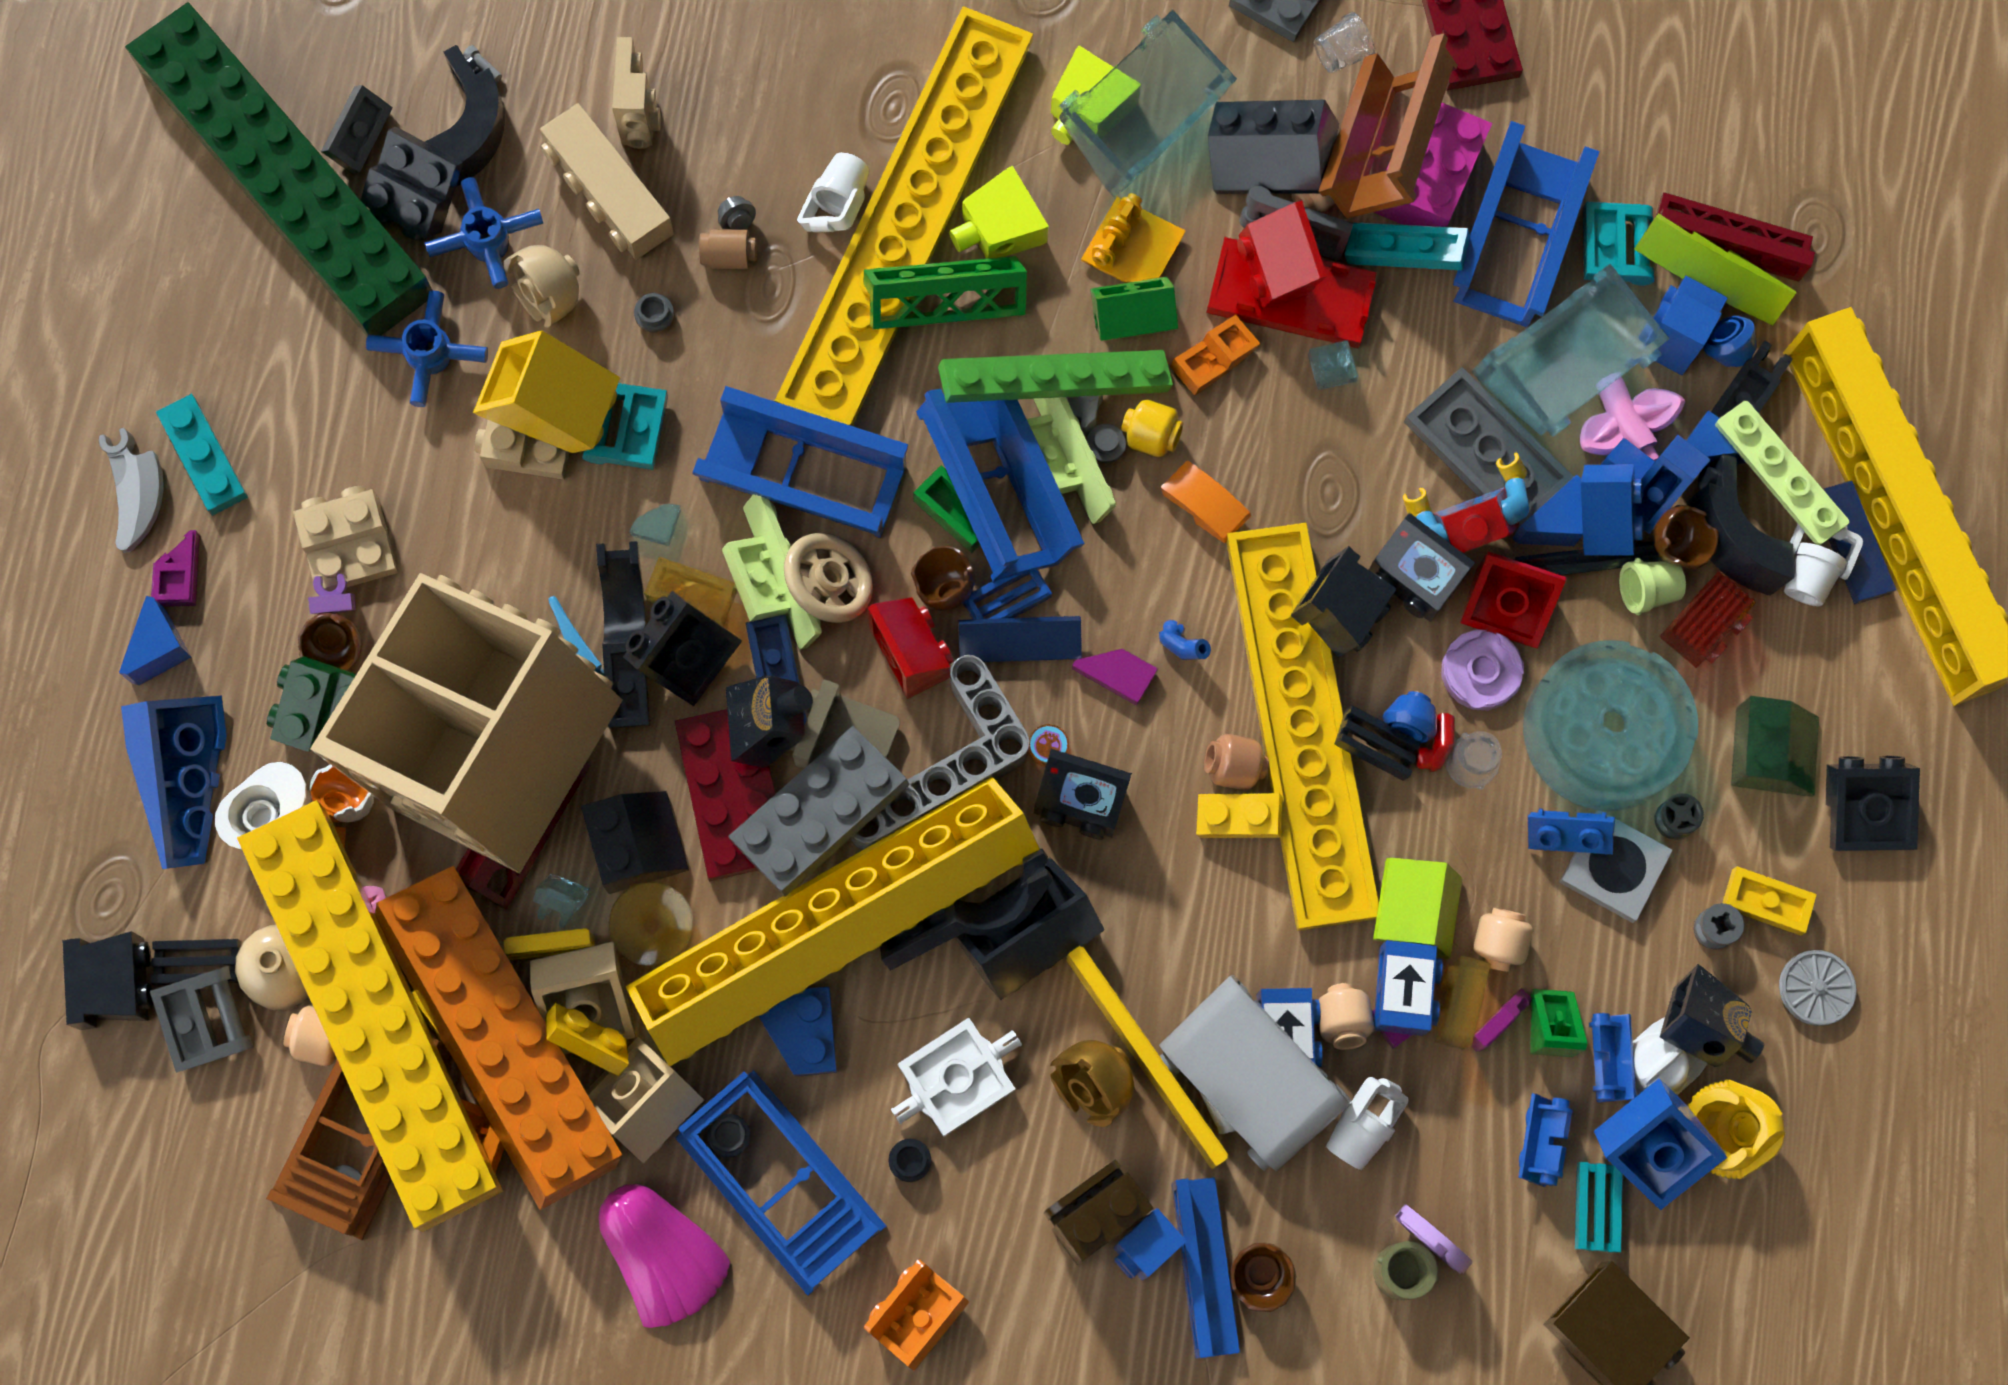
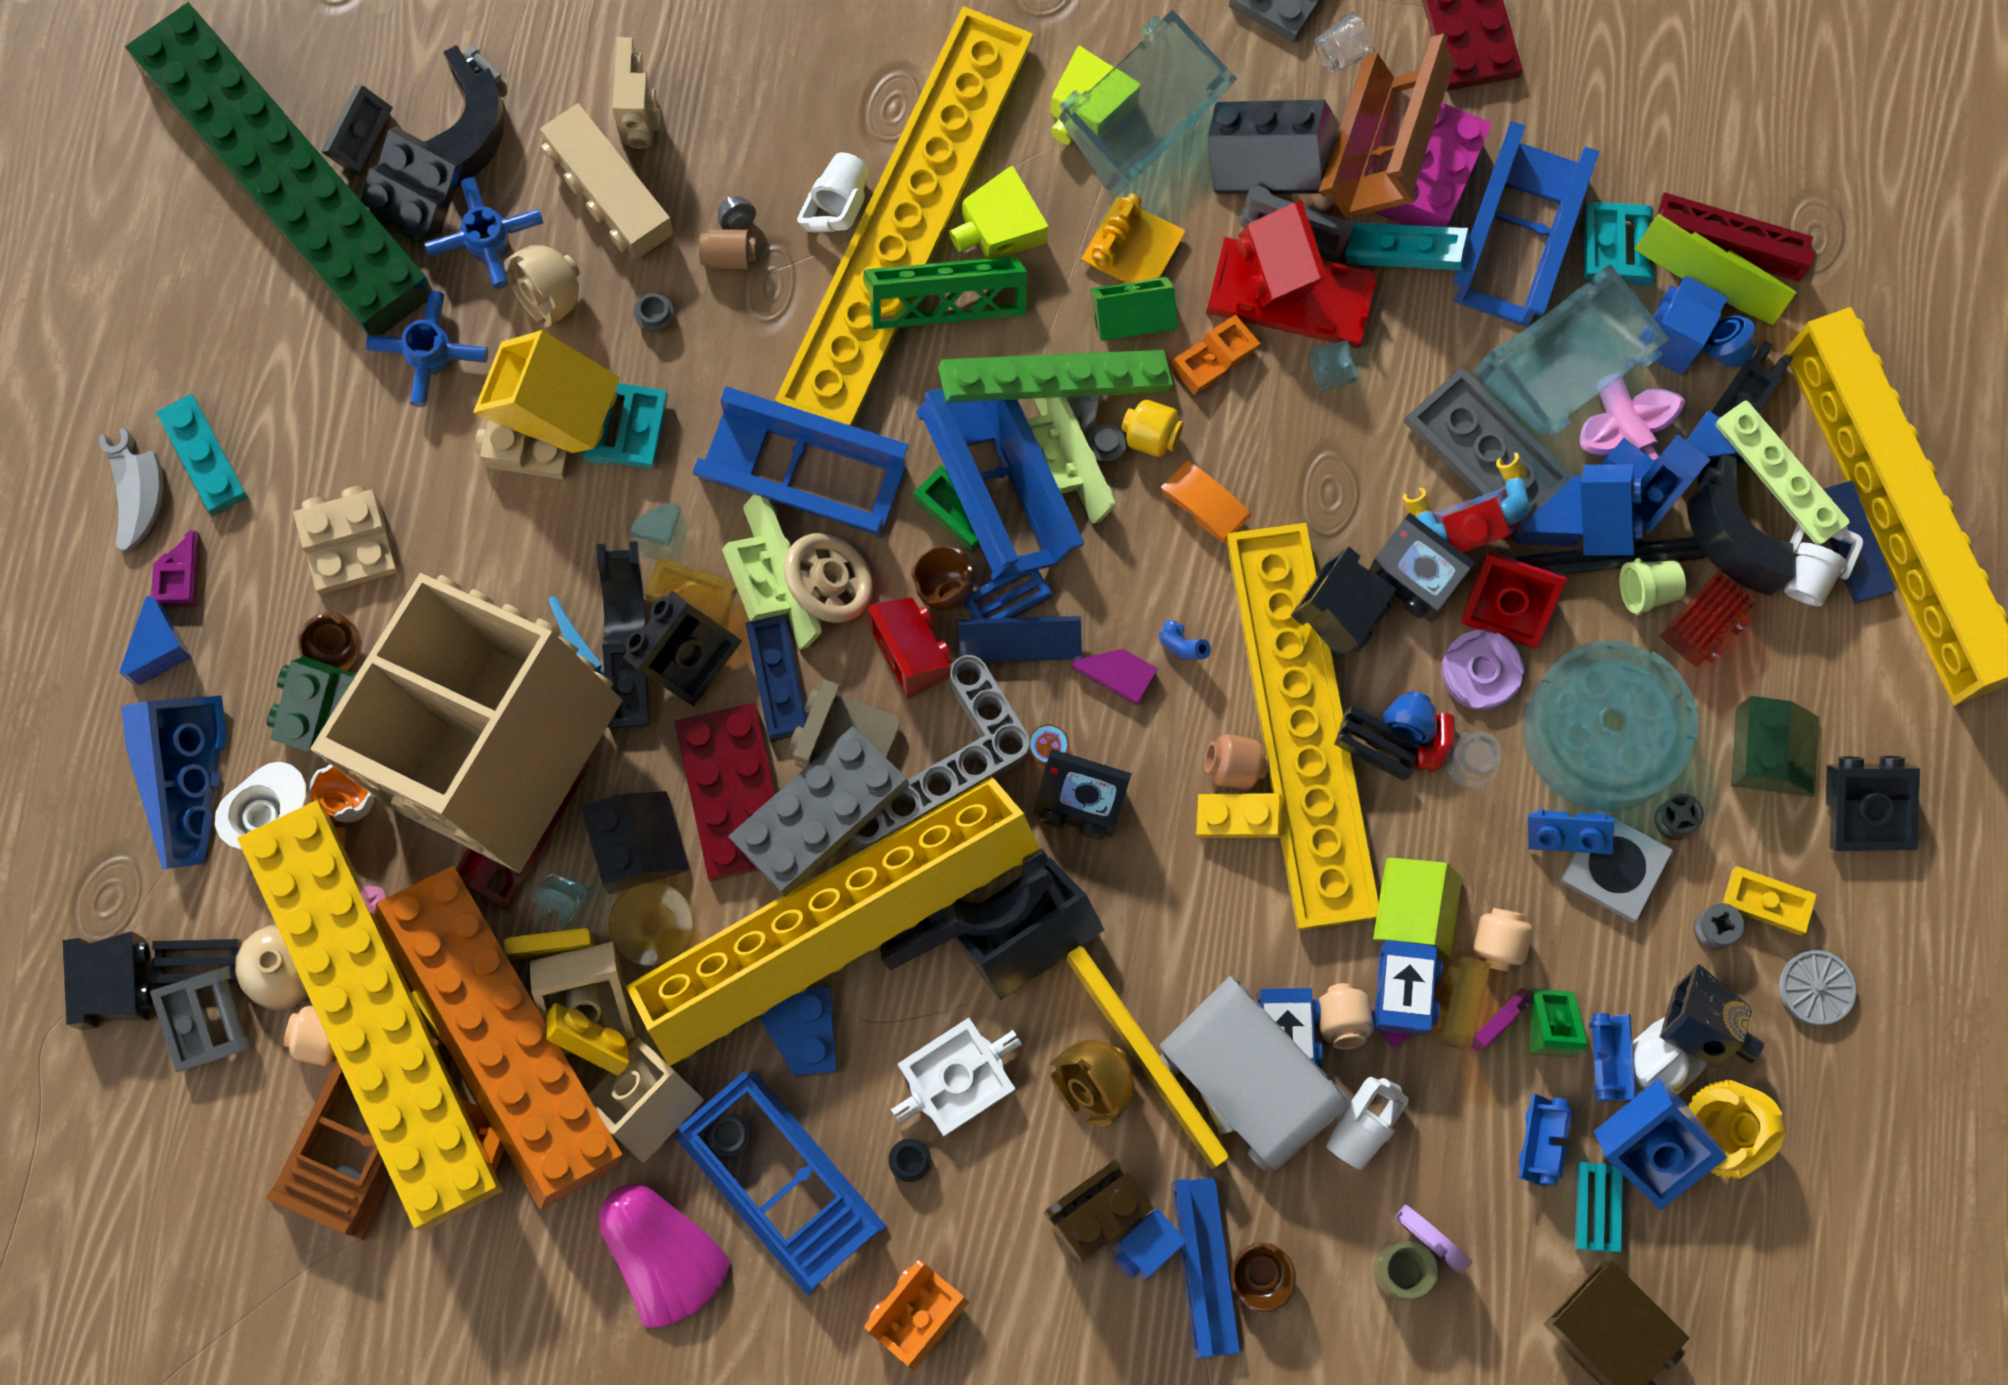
medium lavender tile [308,574,356,615] -> none
black torso [726,676,813,768] -> none
reddish brown hair [1653,505,1719,569] -> none

